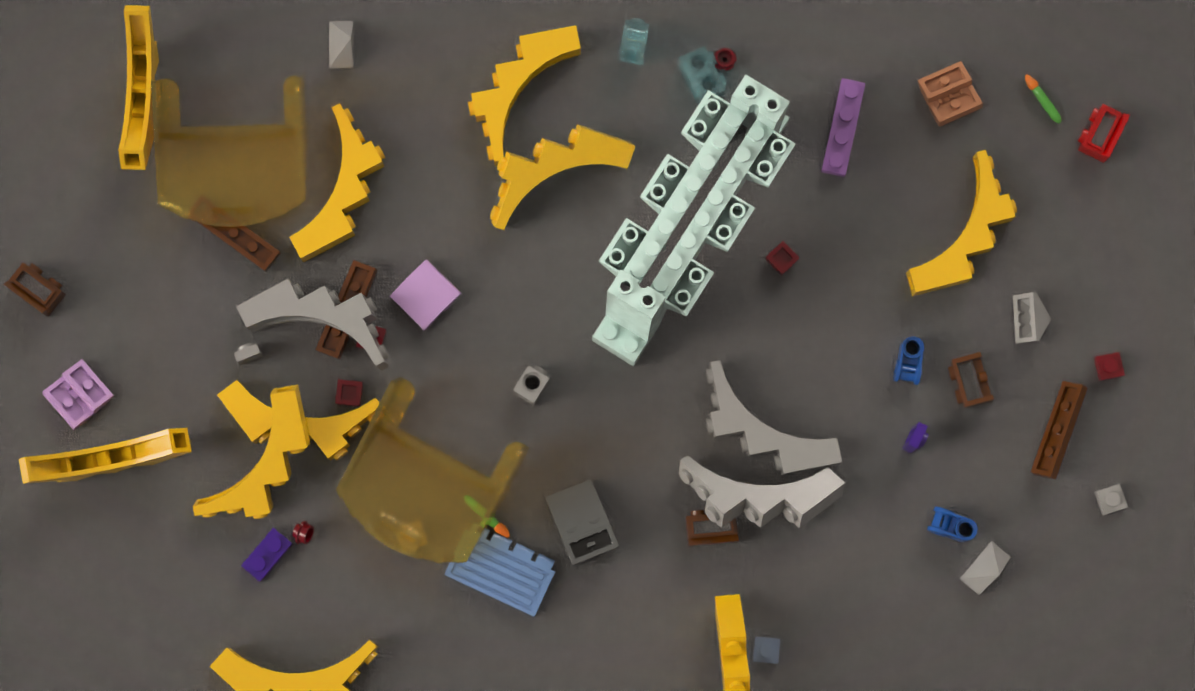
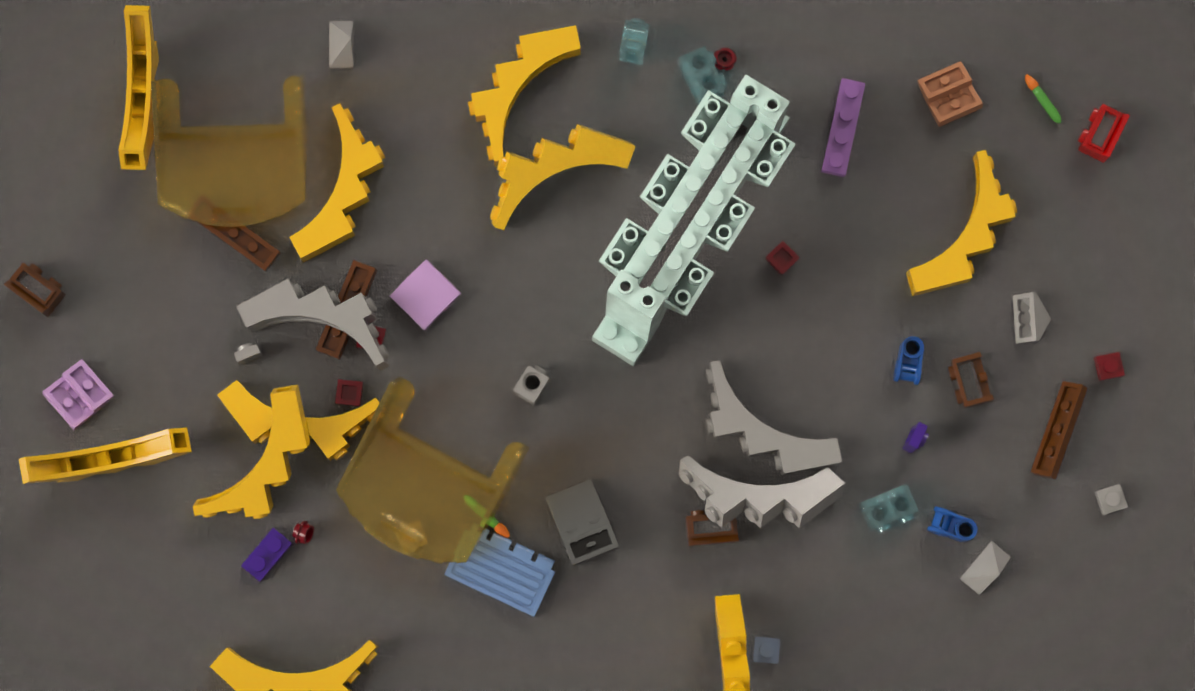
none -> clear light blue brick [859,483,919,533]

